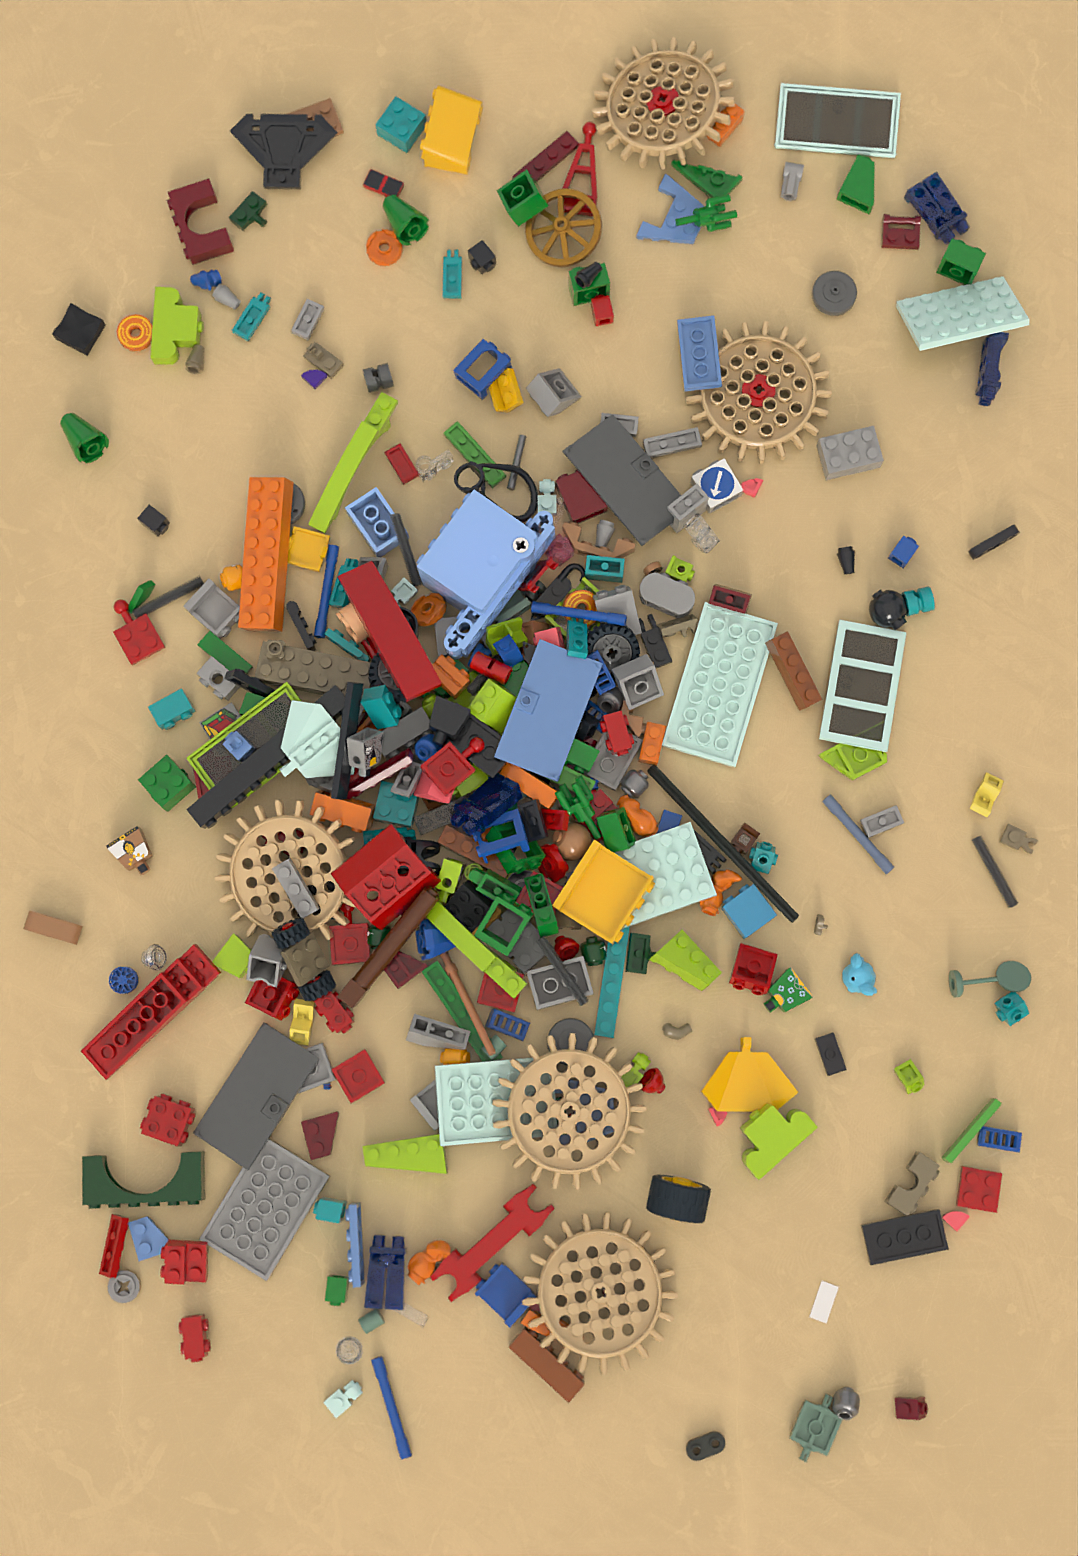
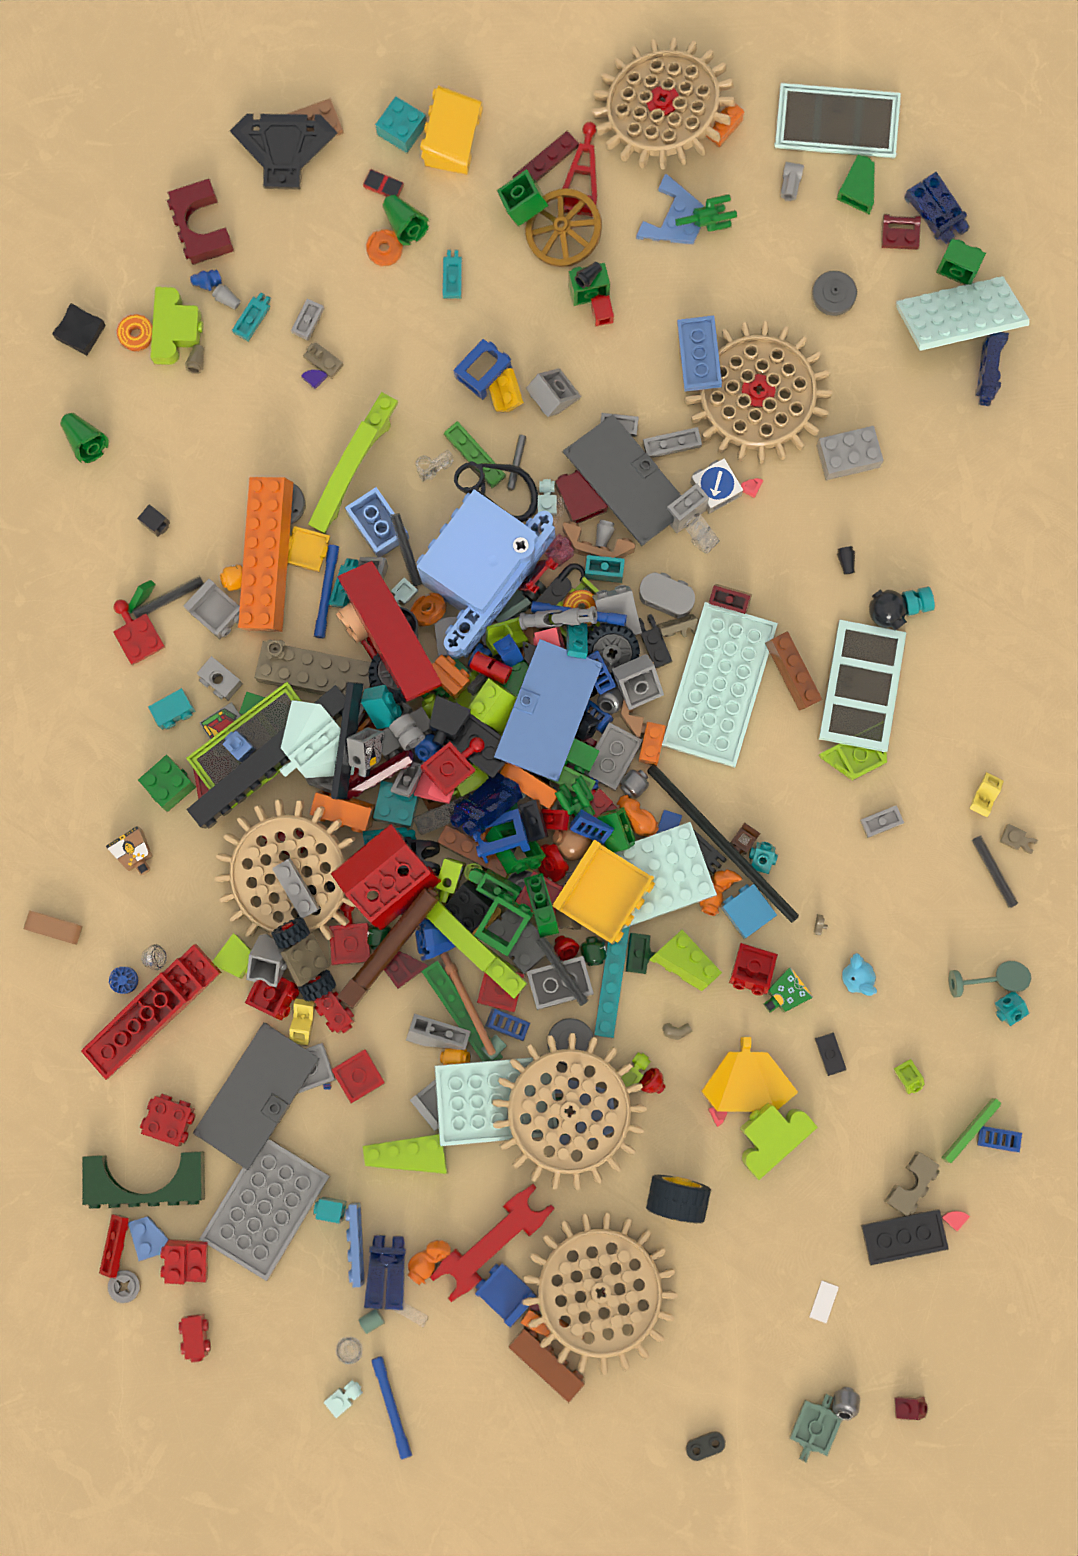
green tile [197,631,253,675] -> none
black hinge [224,668,275,698] -> none
dark green plate [228,191,267,231] -> none
black hinge [286,601,317,651] -> none
dark red wing [301,1112,339,1160] -> none
teal hinge [324,628,370,662] -> none
green brick [325,1275,349,1306] -> none
dark grey wheel [362,363,394,393] -> none
red tile [384,443,419,485] -> none
black brick [468,240,496,274] -> none
red brick [600,710,634,757] -> none
medium nougat tile [643,561,663,576] -> none
lime brick [665,555,695,582] -> none
green wing [671,160,743,205] -> none
sand blue piece [822,794,894,874] -> none
blue brick [888,535,919,569] -> none
red plate [956,1166,1002,1213] -> none
black beam [968,524,1020,560] -> none
none -> light grey wheel [389,714,425,751]
none -> light grey piece [519,606,598,630]
none -> blue slope [570,809,614,844]

